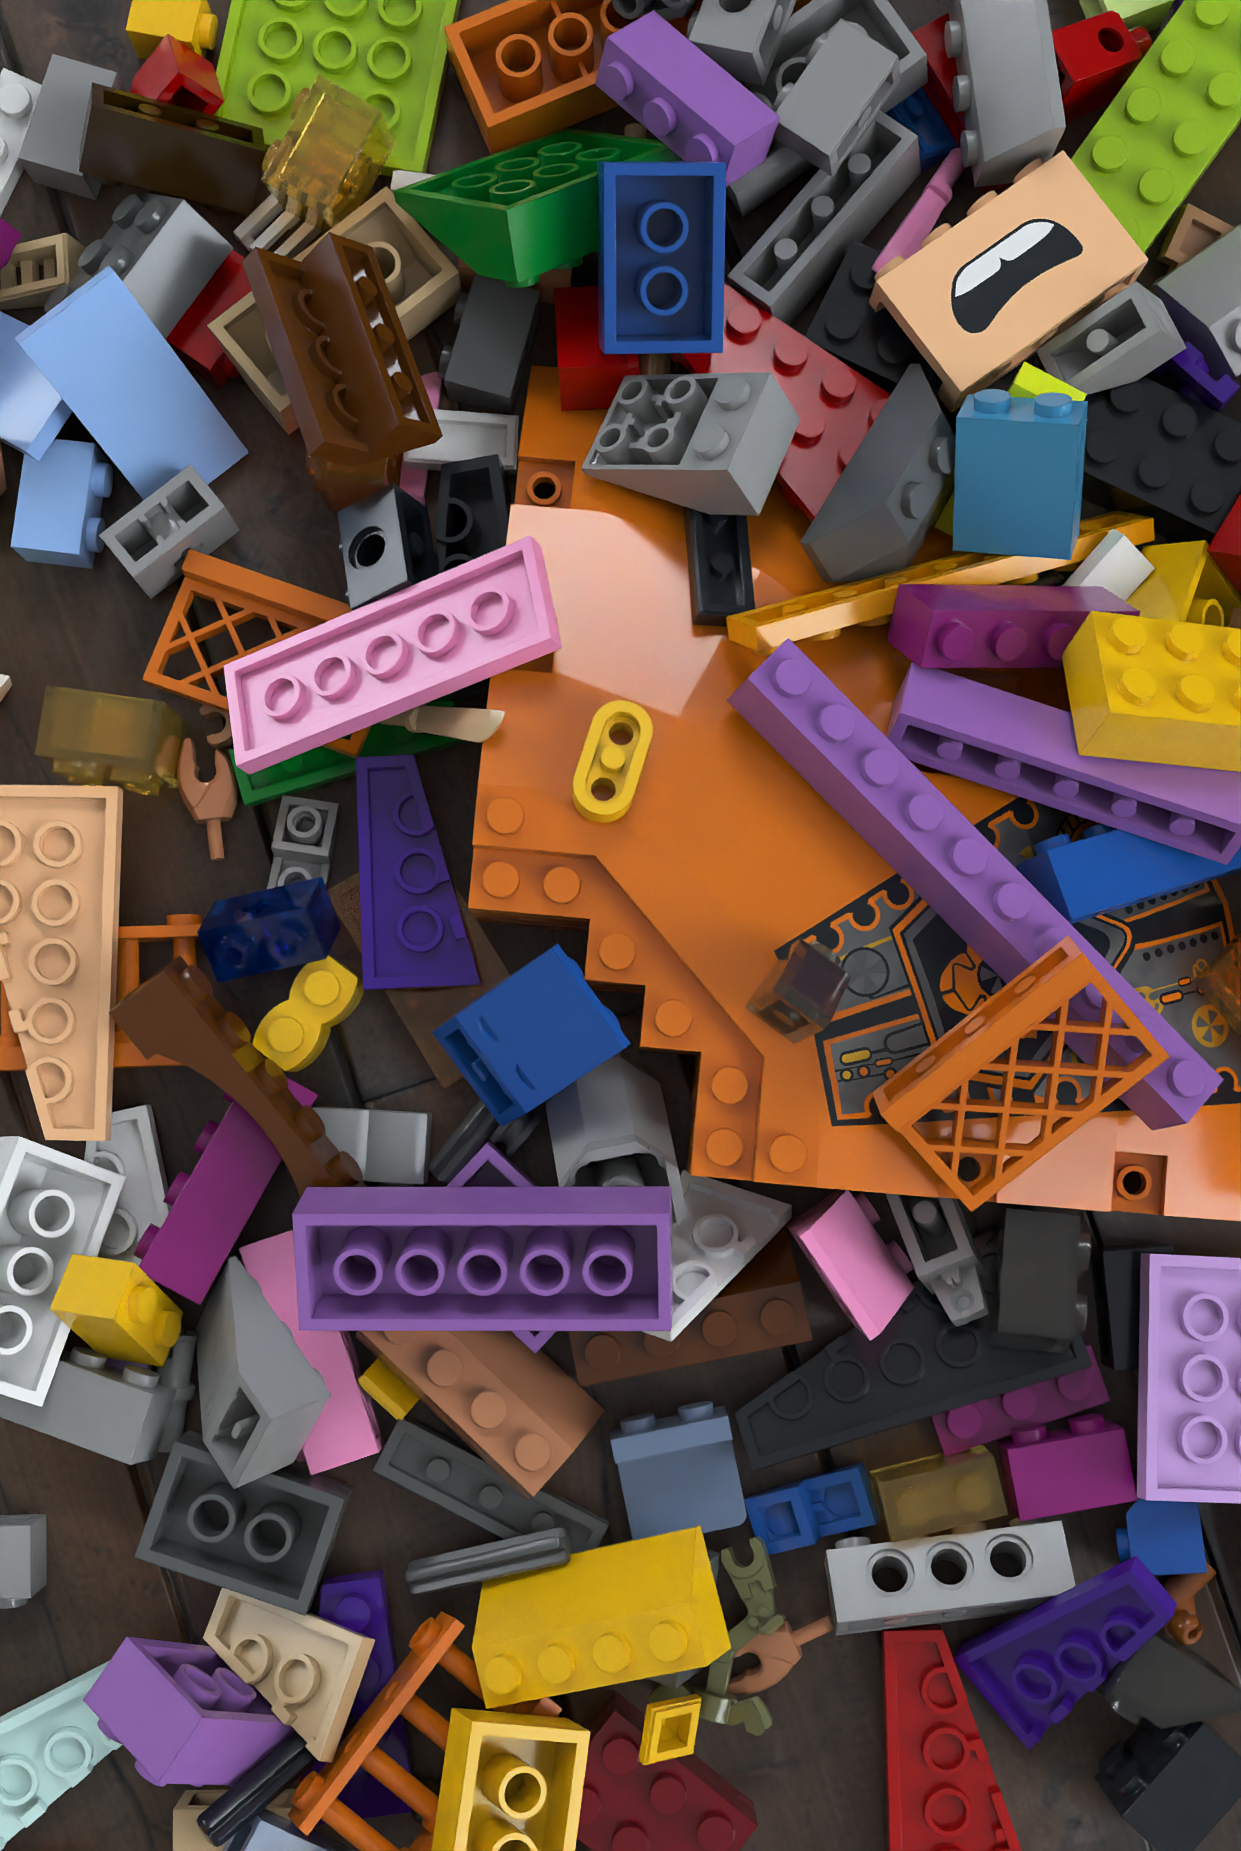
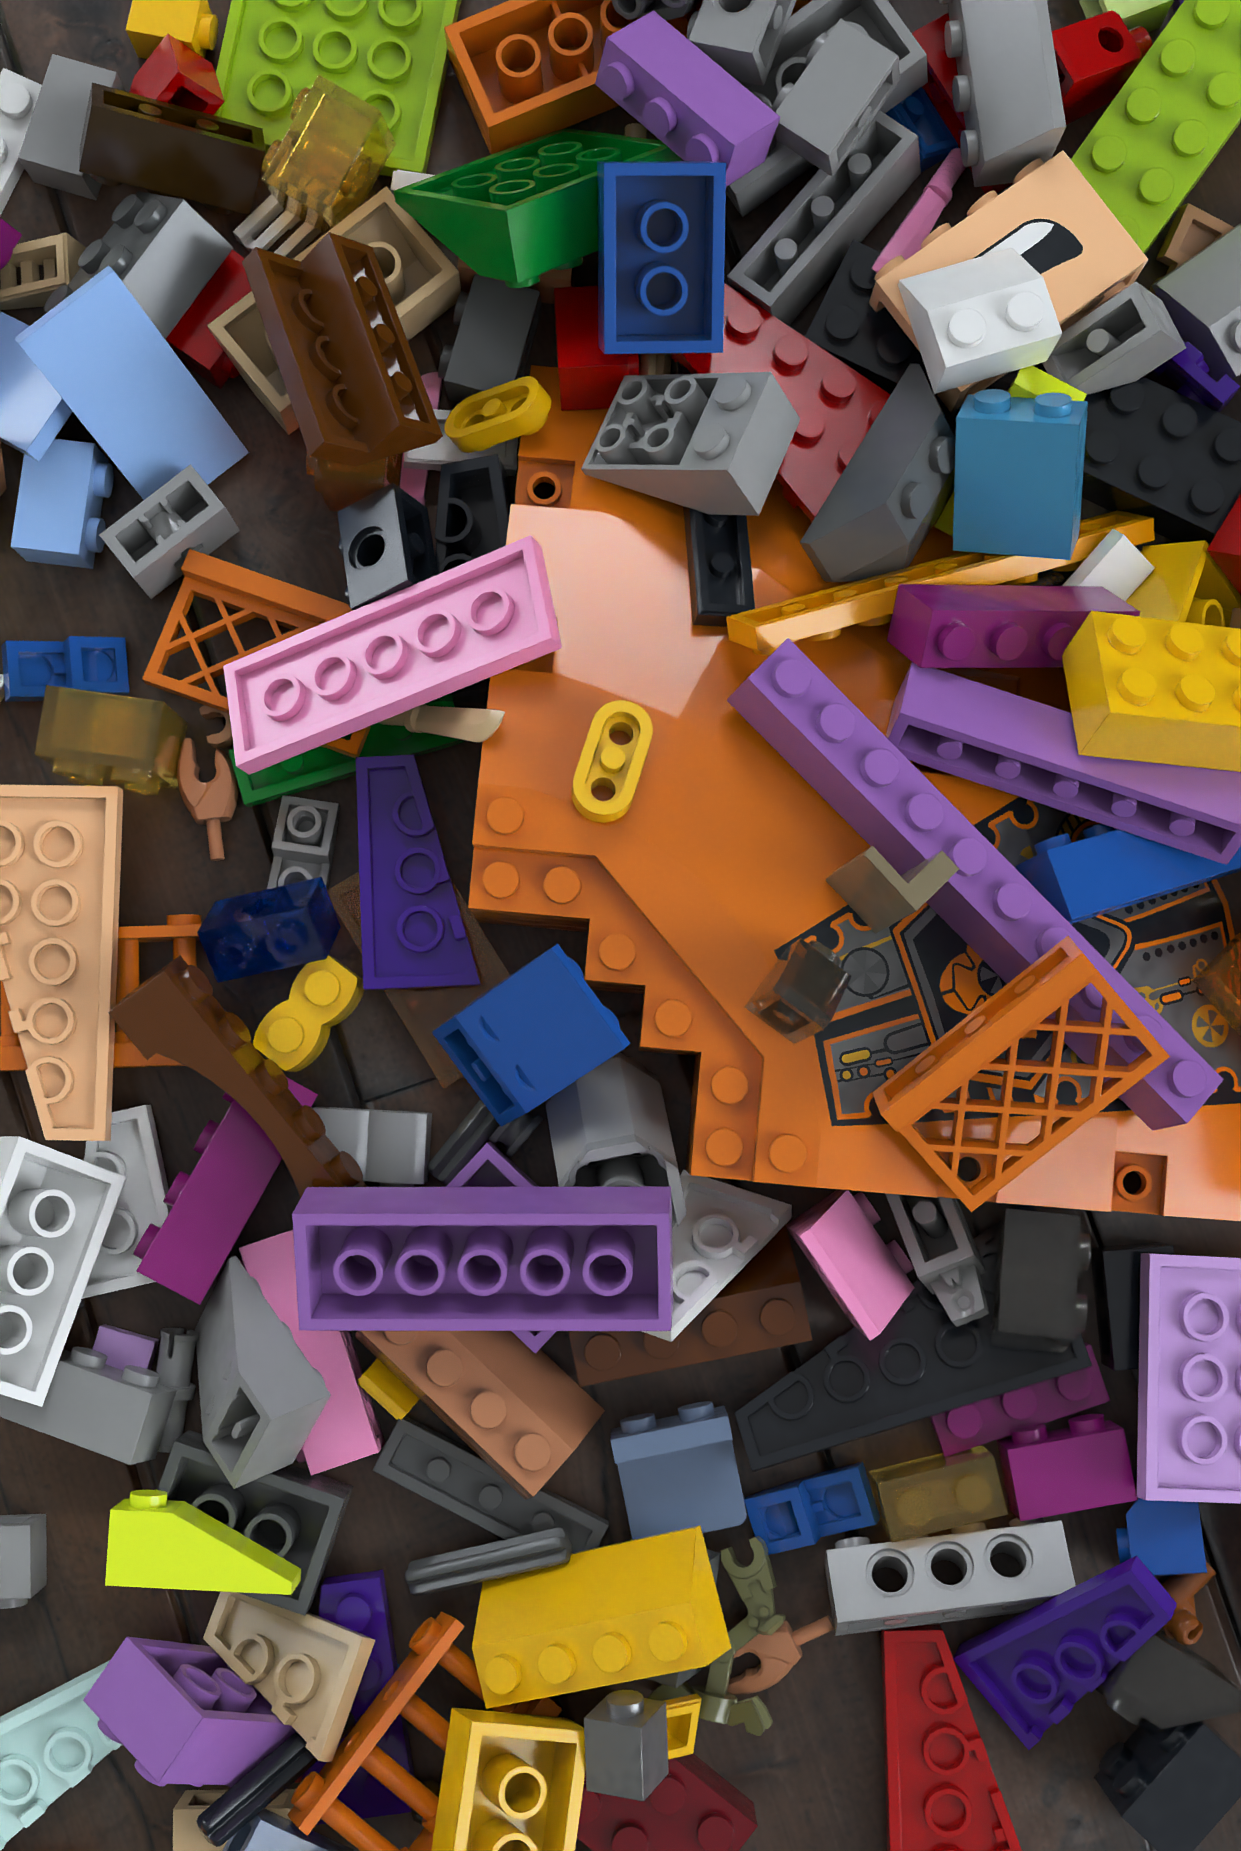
yellow brick [50,1254,183,1367] -> none
none -> blue slope [1,636,130,702]
none -> neon yellow slope [105,1489,301,1595]
none -> yellow plate [444,376,551,453]
none -> flat silver brick [584,1690,669,1801]
none -> dark tan panel [826,846,959,934]
none -> white slope [898,248,1062,394]

